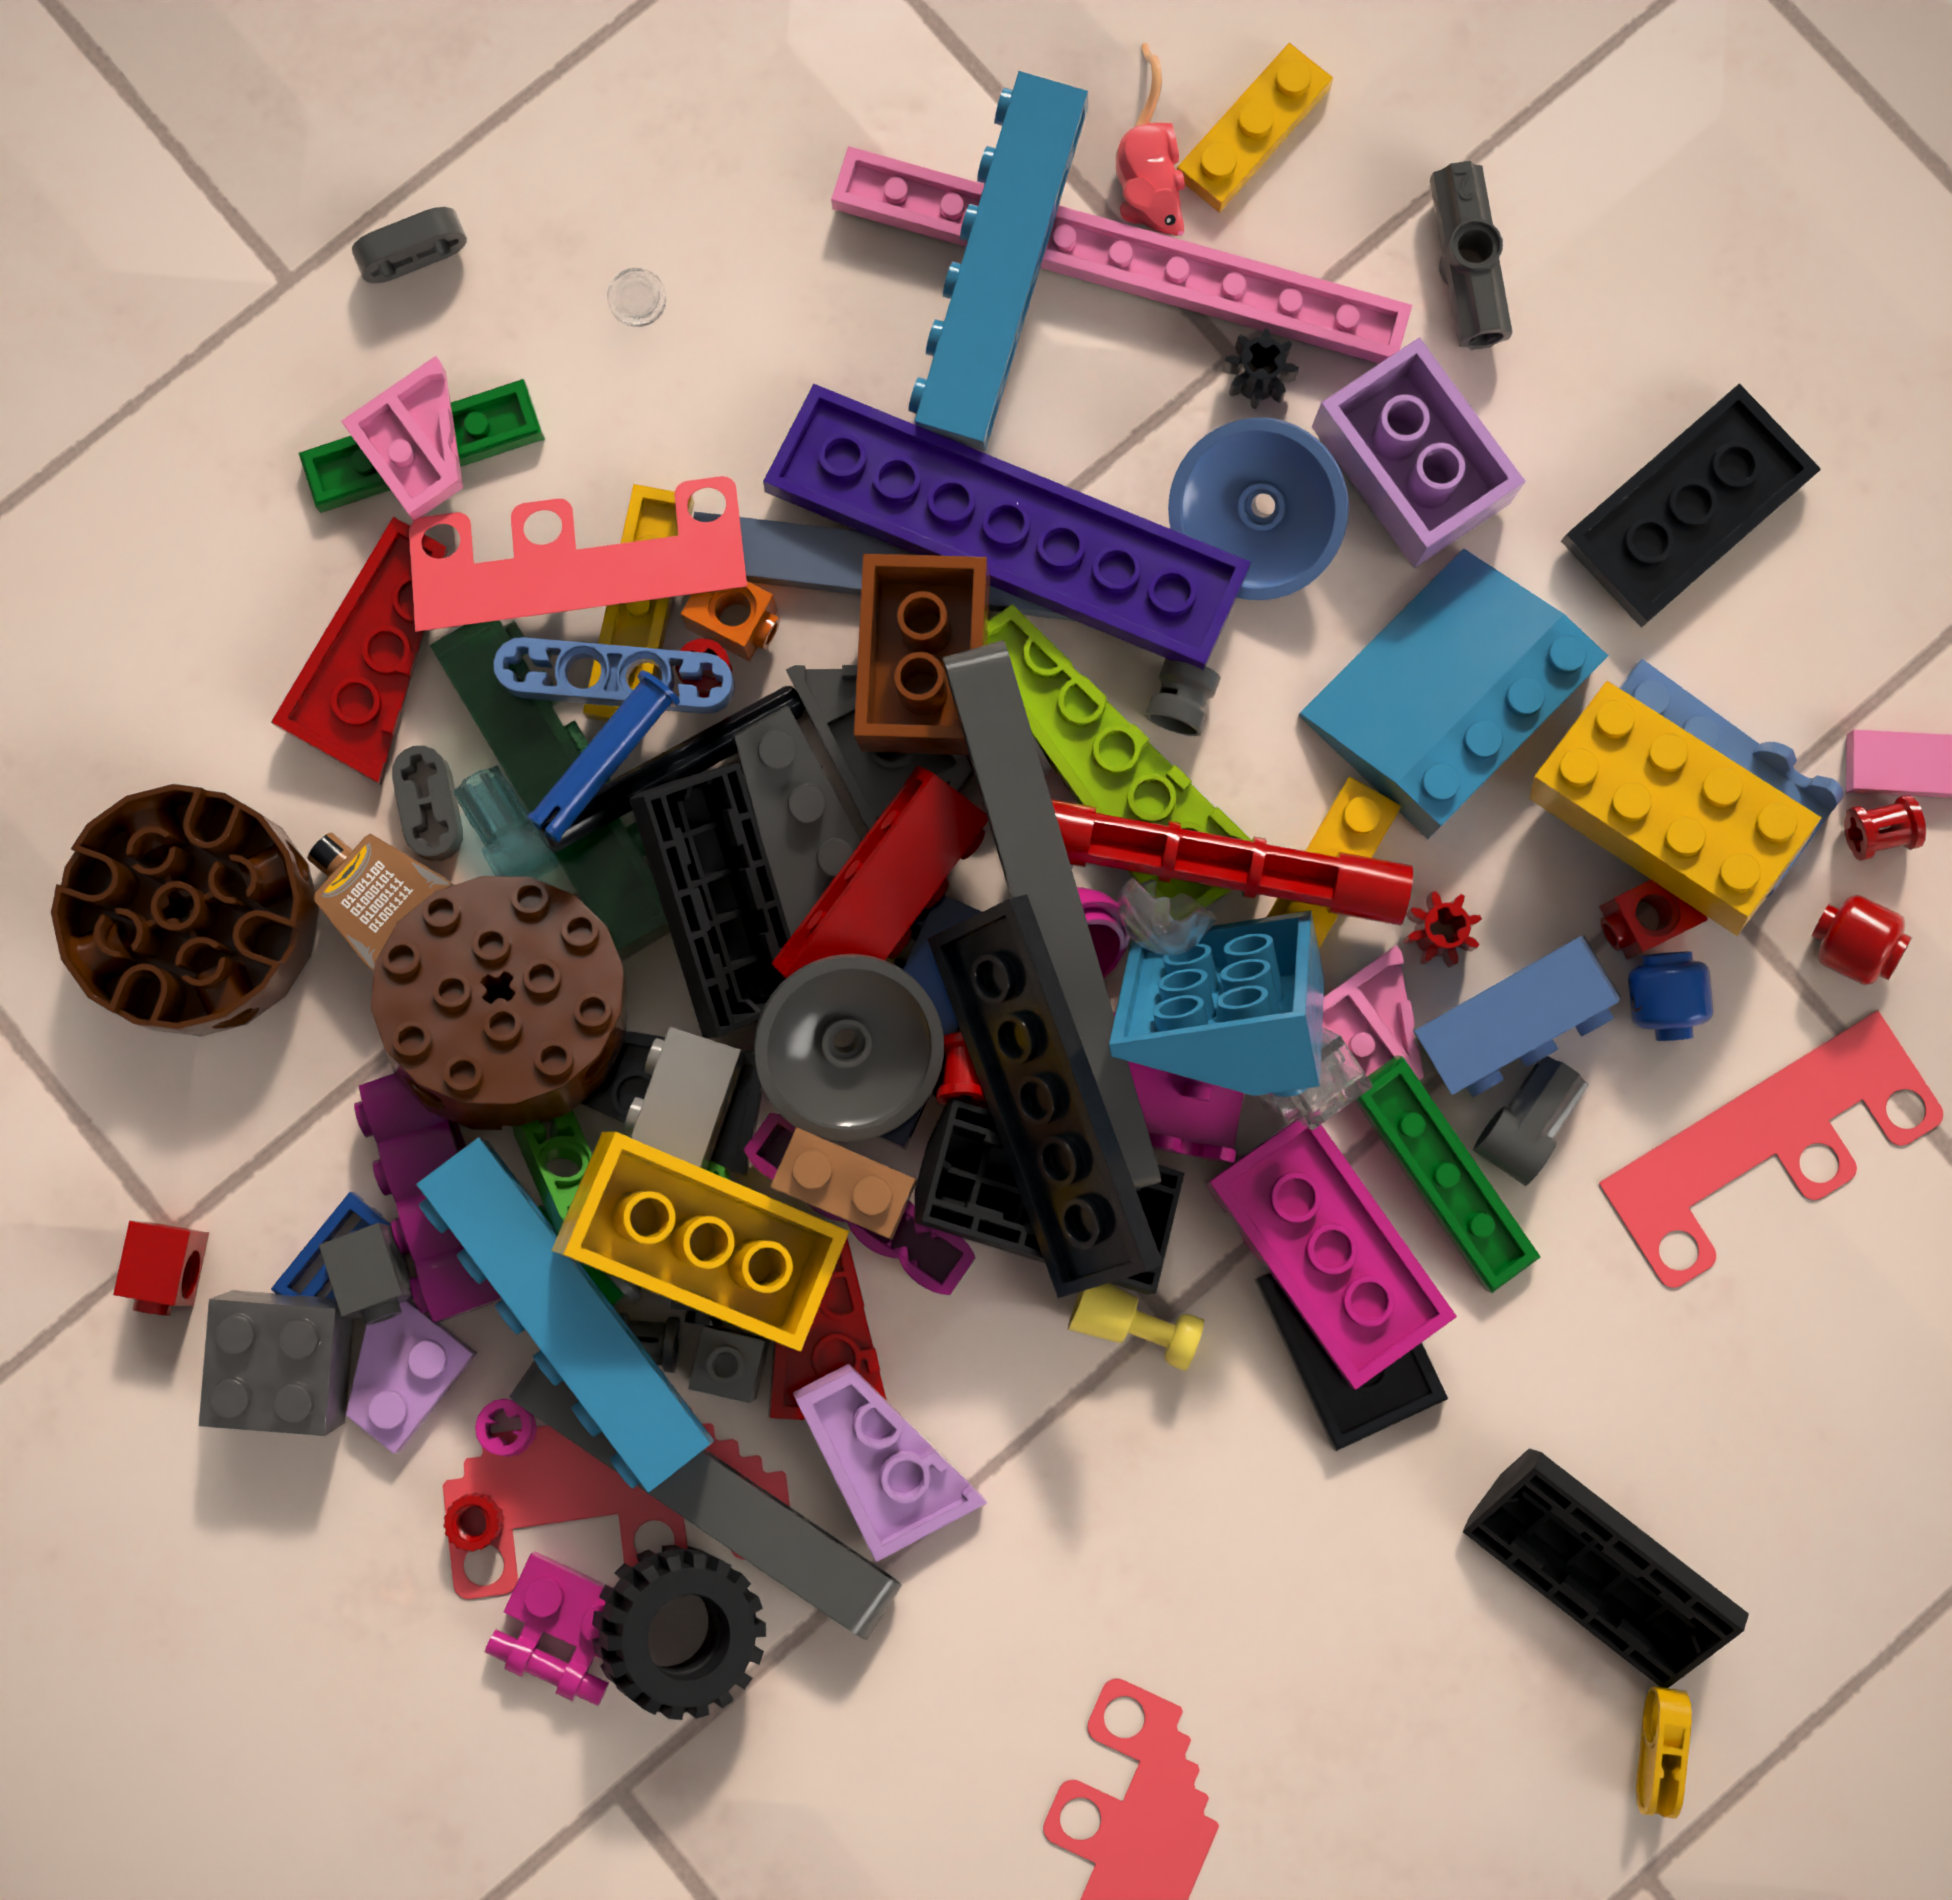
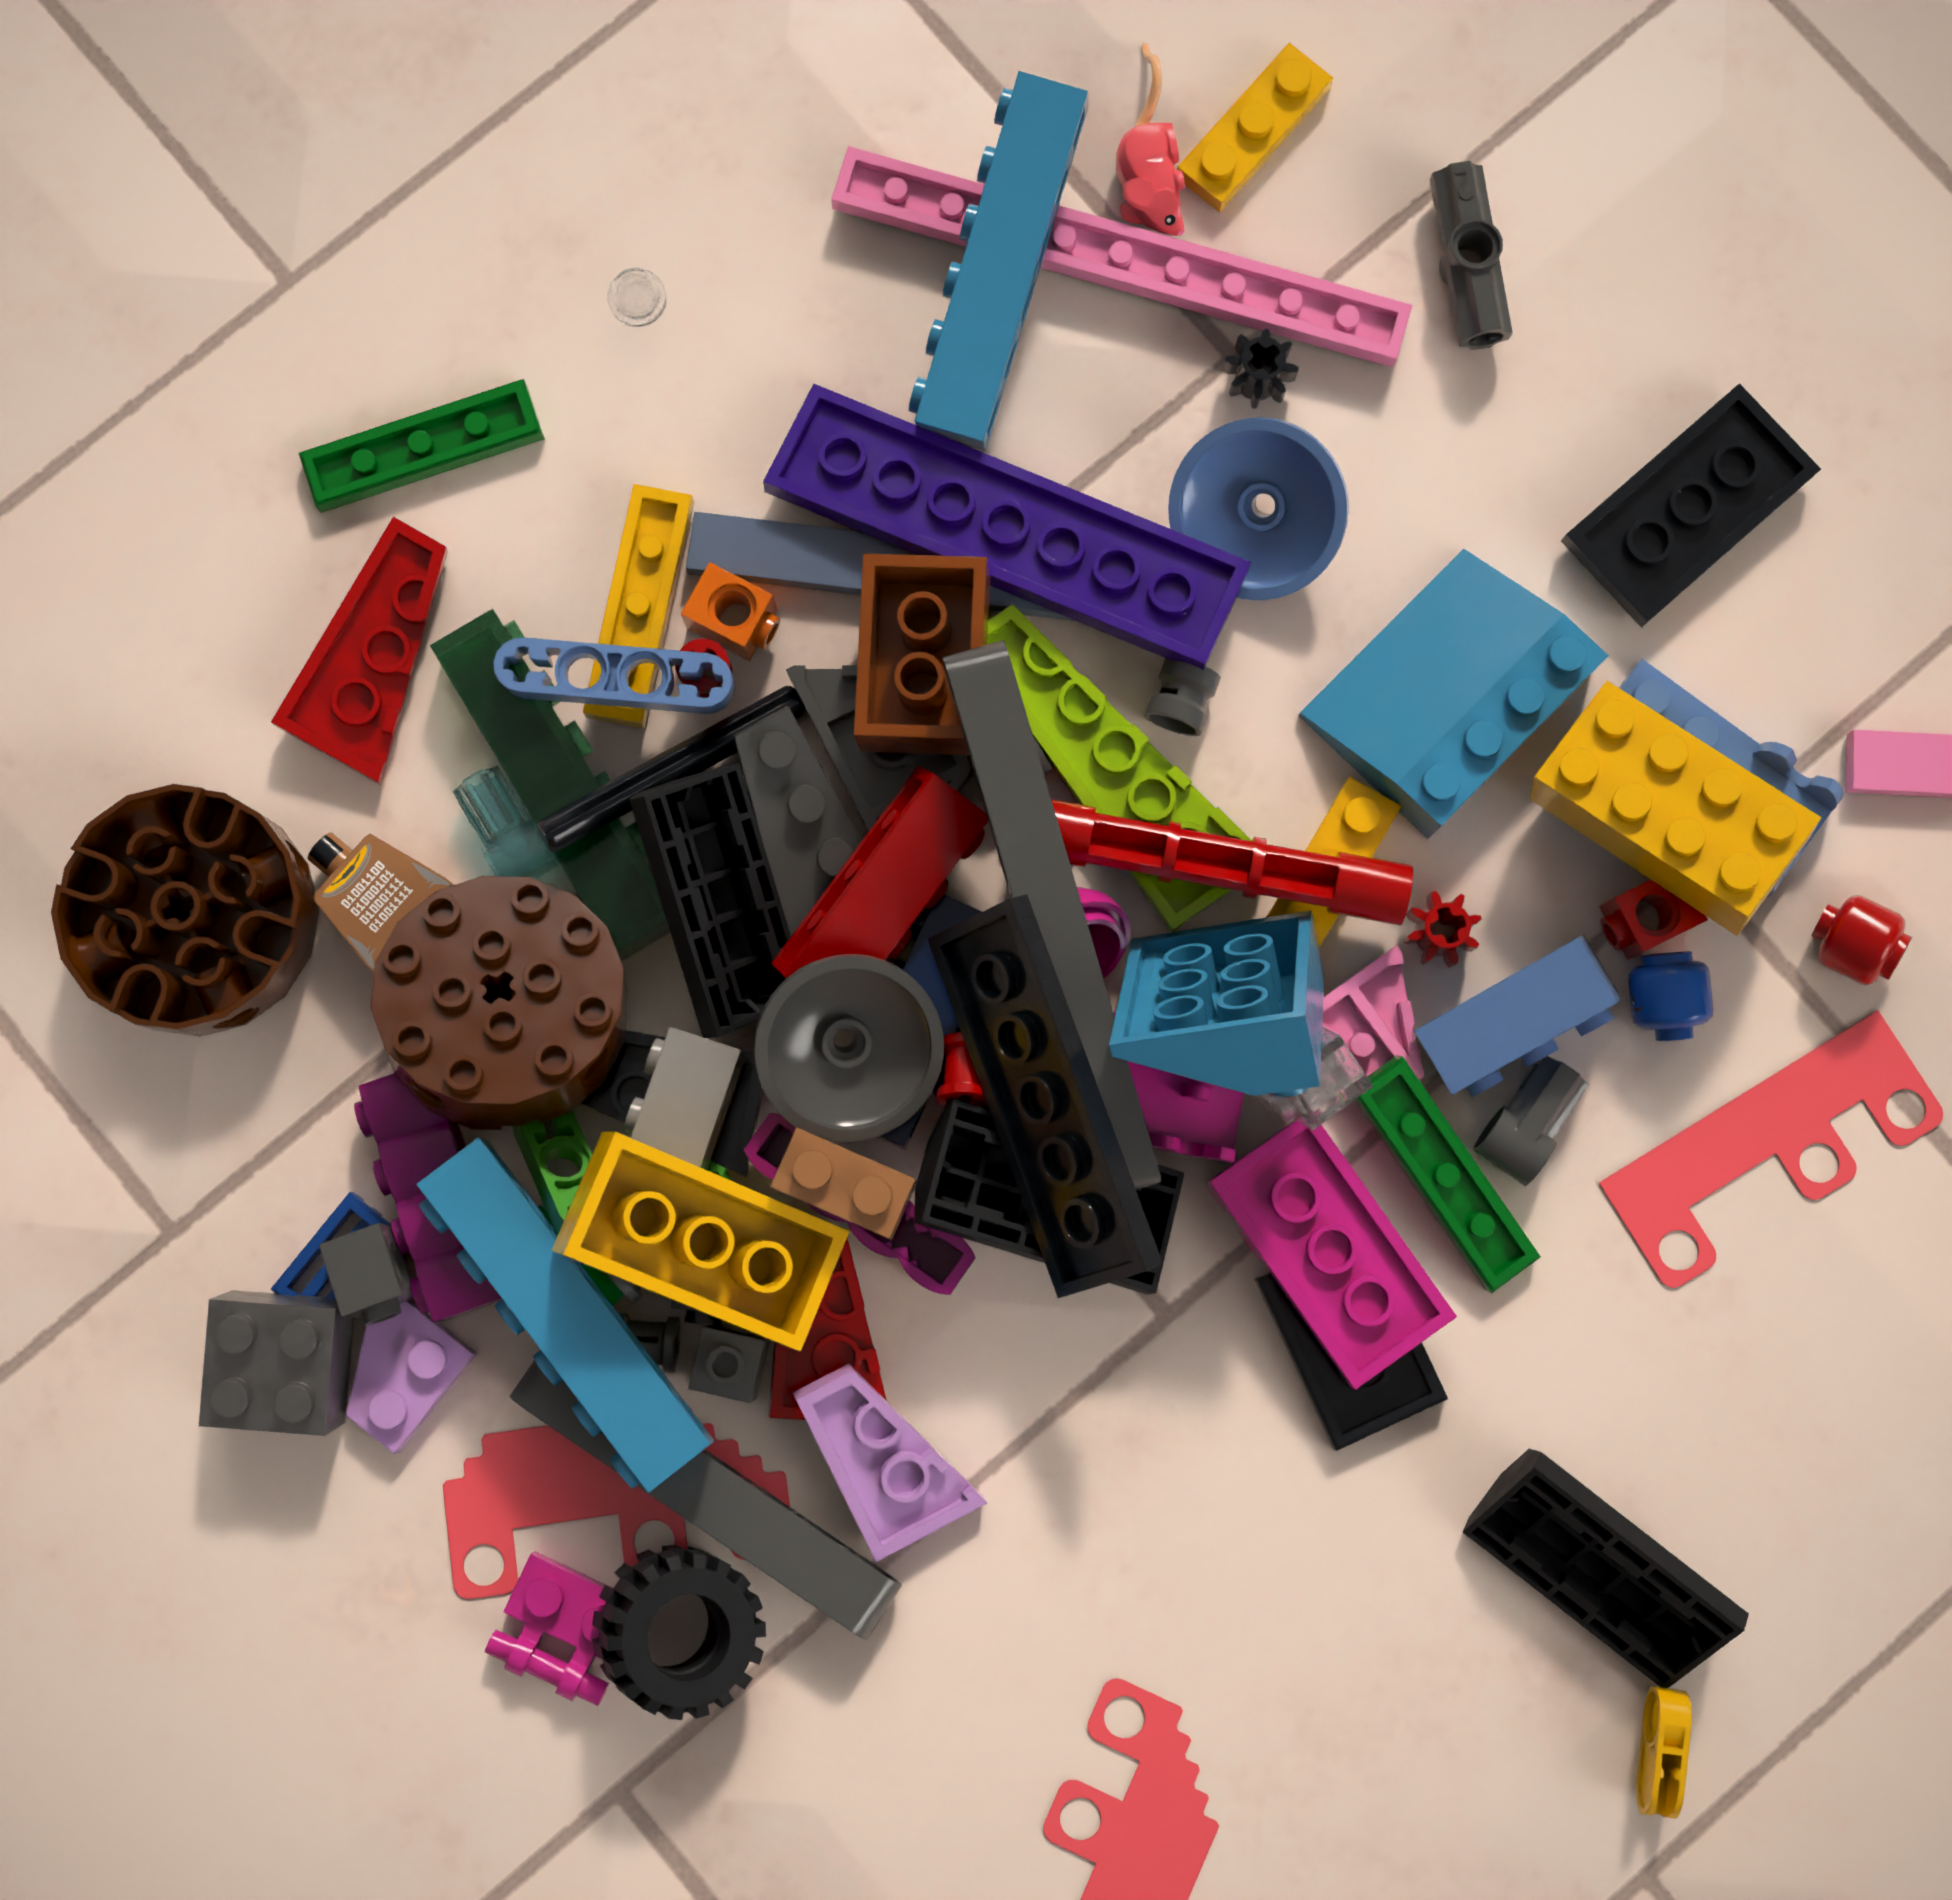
red brick [113,1220,209,1316] -> none
bright pink wing [341,356,463,521] -> none
dark grey beam [352,207,467,283] -> none
dark grey beam [392,745,463,861] -> none
coral piece [409,476,747,632] -> none
red axle [443,1492,505,1552] -> none
dark pink bush [475,1398,537,1457] -> none
blue pin [526,670,680,843] -> none
light yellow piece [1067,1283,1204,1371] -> none
clear hair [1118,878,1216,956] -> none
lavender brick [1312,337,1526,568] -> none
red bush [1844,795,1926,861] -> none

